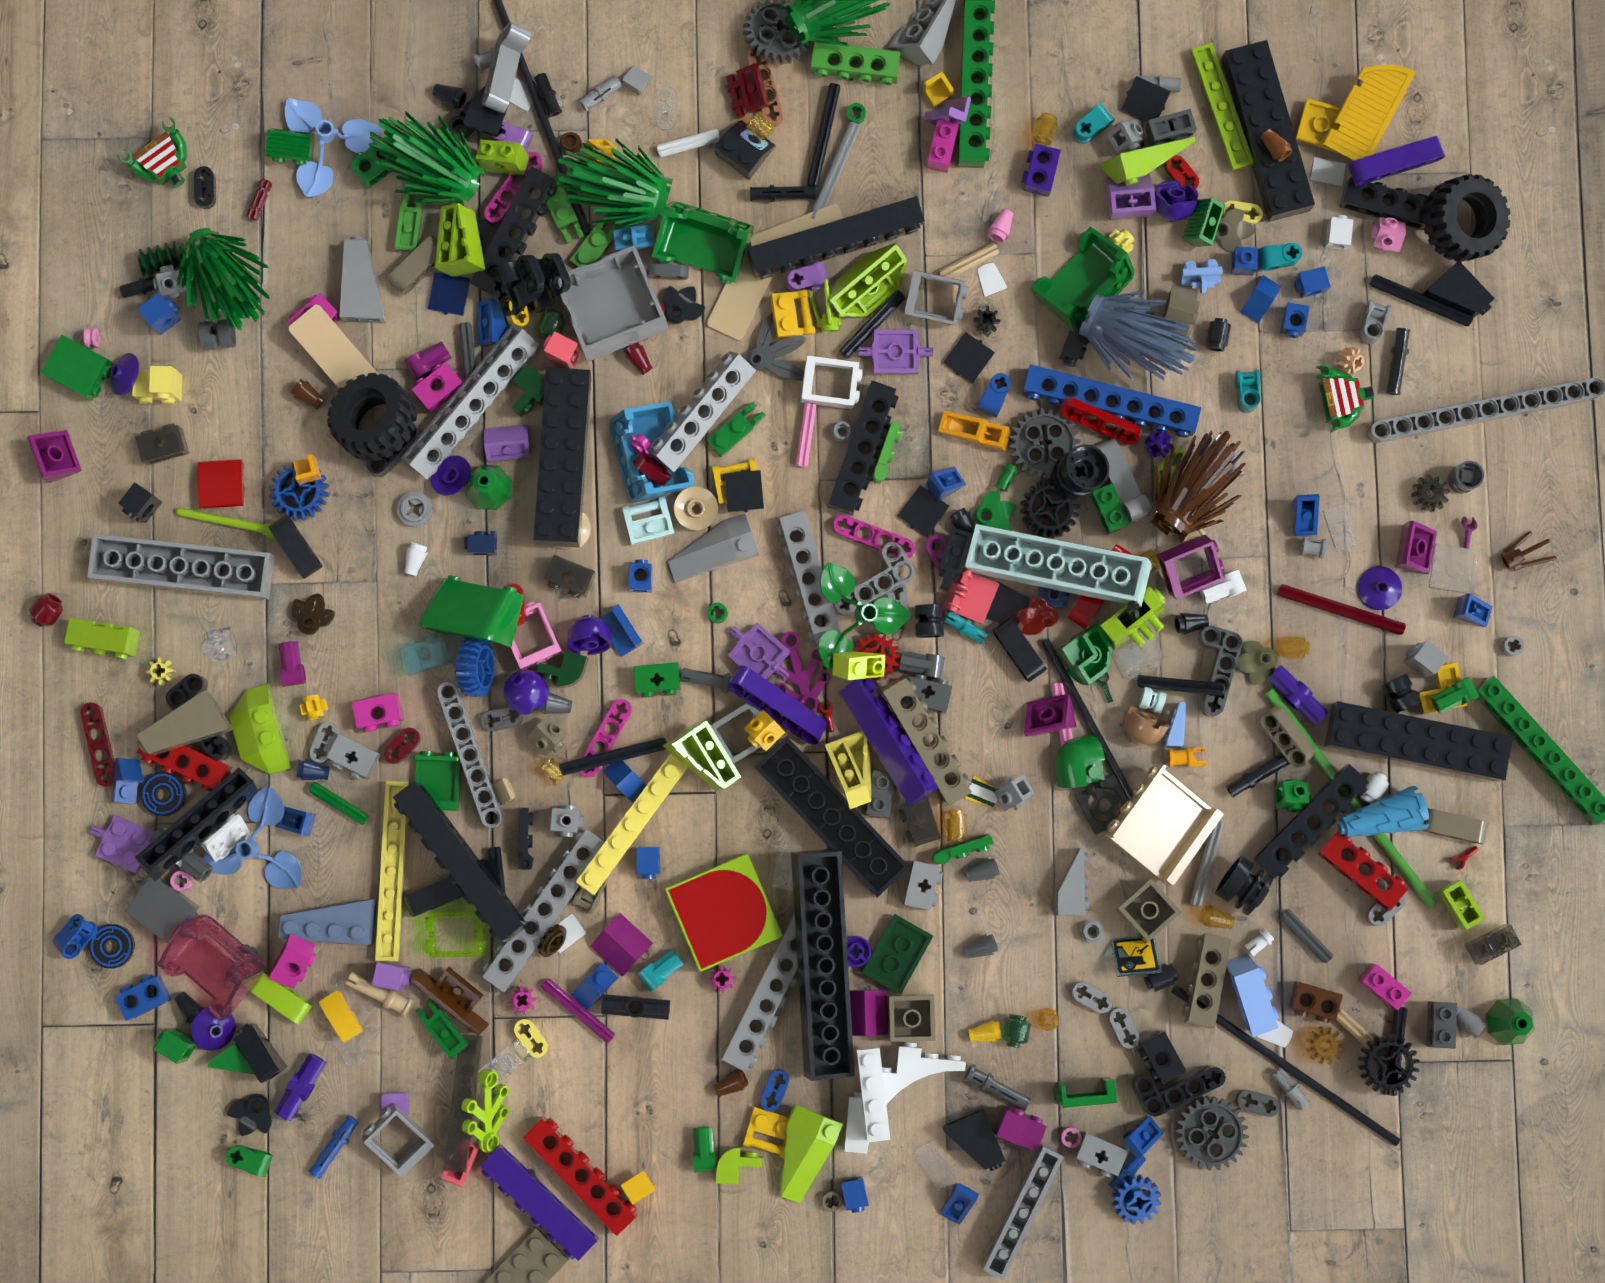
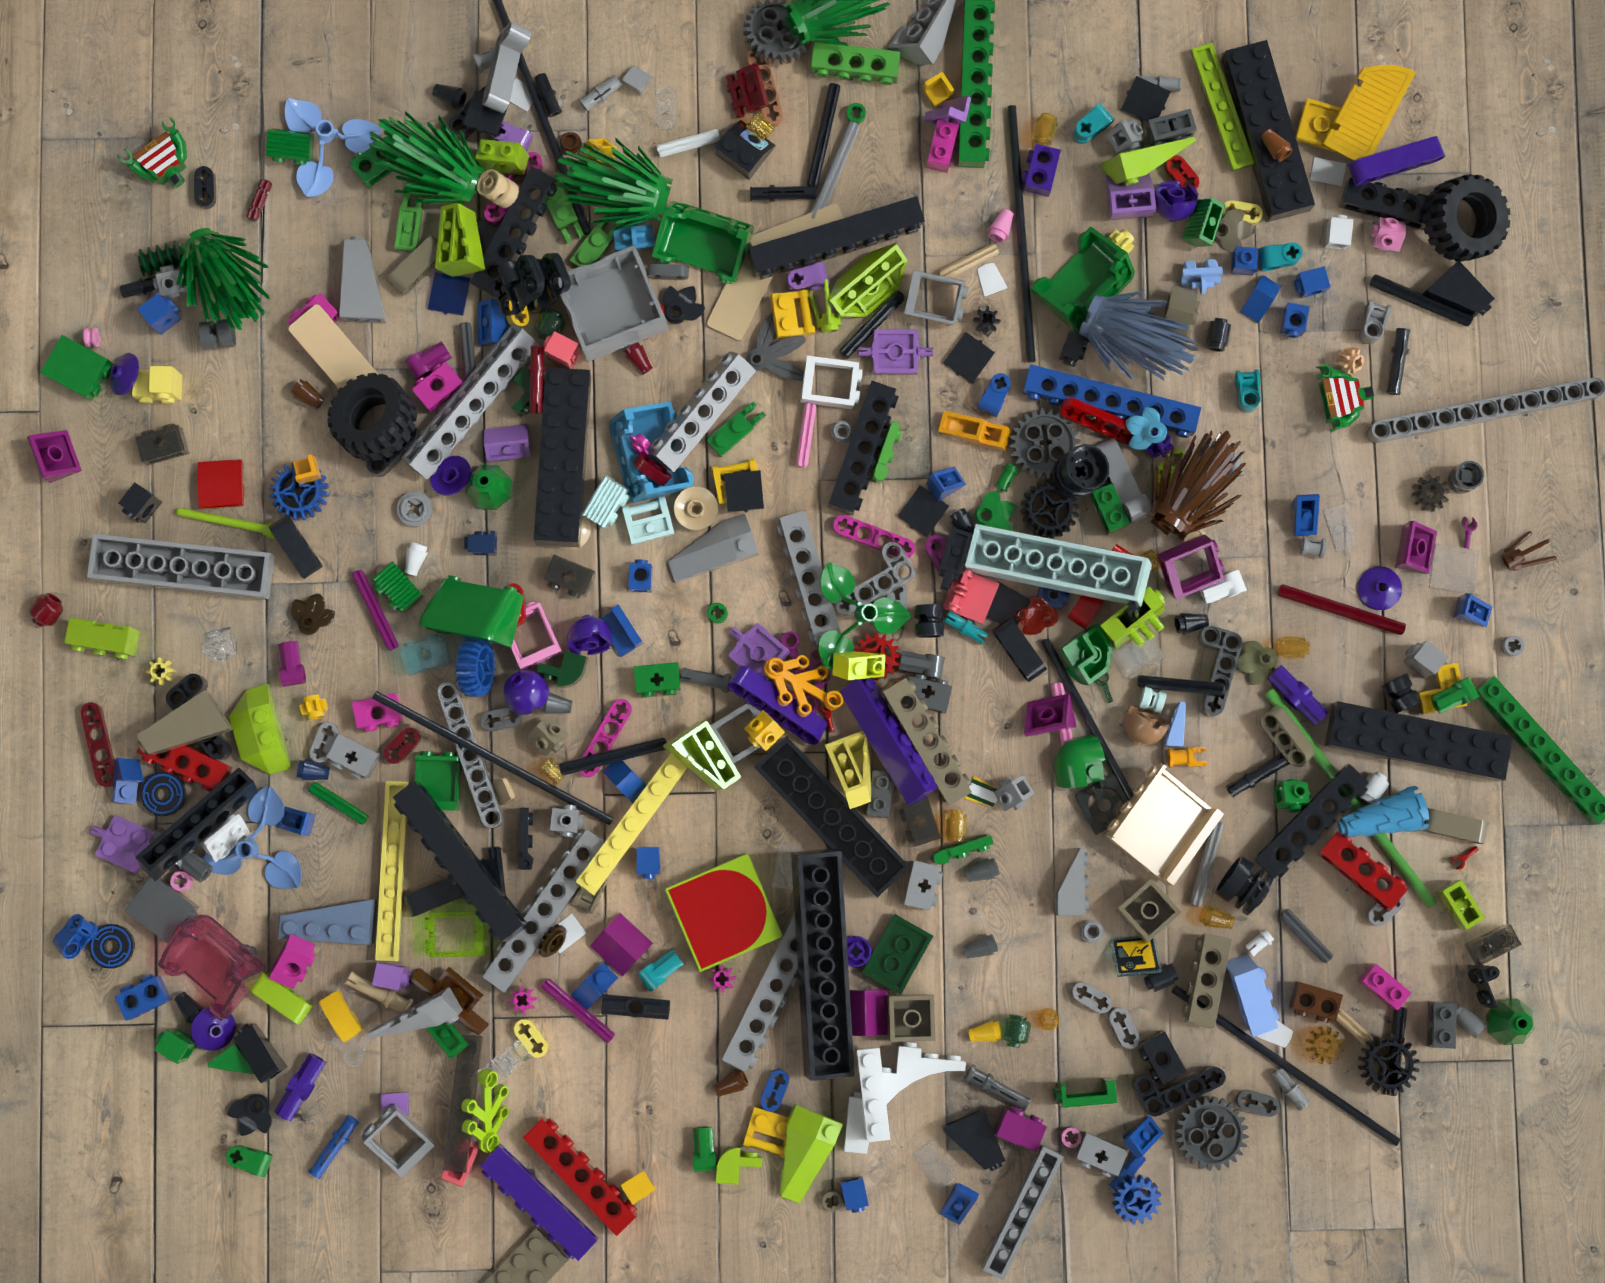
none -> magenta axle [352,570,399,651]
none -> light grey wedge [367,987,462,1038]
none -> green brick [372,561,424,613]
none -> black piece [372,691,614,825]
none -> tan wheel [477,169,519,208]
none -> dark red pin [528,346,546,414]
none -> light aqua brick [582,476,630,528]
none -> light orange plant [764,655,843,717]
none -> black piece [1007,105,1036,363]
none -> medium azure plate [1125,407,1167,450]
none -> black hinge [1468,964,1500,1009]

